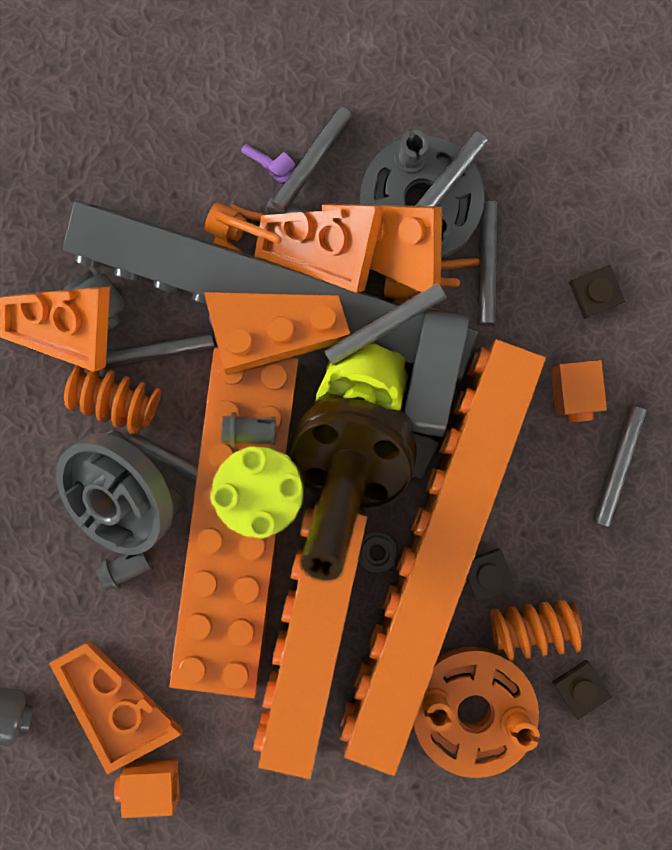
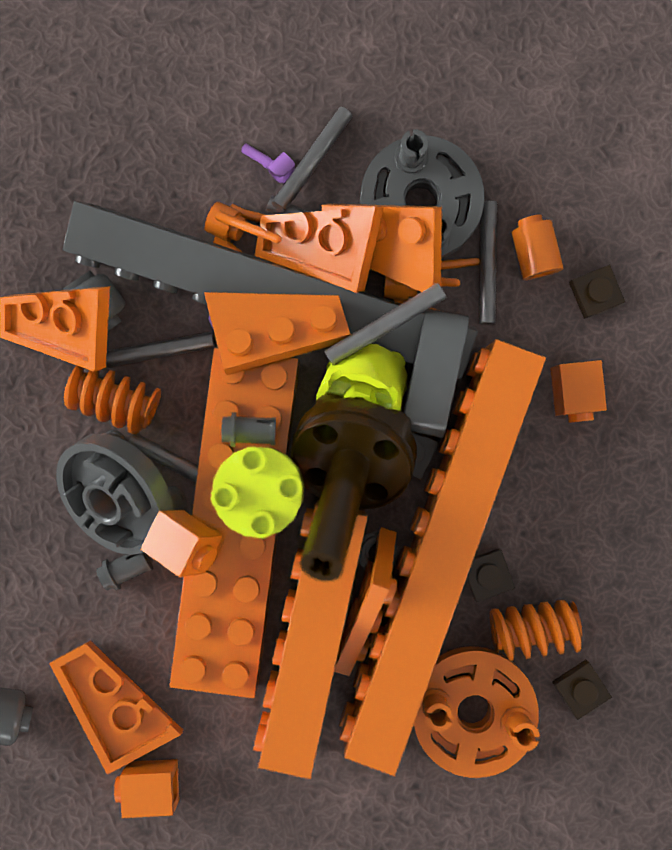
flat silver bar [415,132,488,206] -> none
flat silver bar [593,406,647,527] -> none
none -> brick [141,510,222,577]
none -> orange wing [334,527,397,676]
none -> orange brick [511,215,564,280]

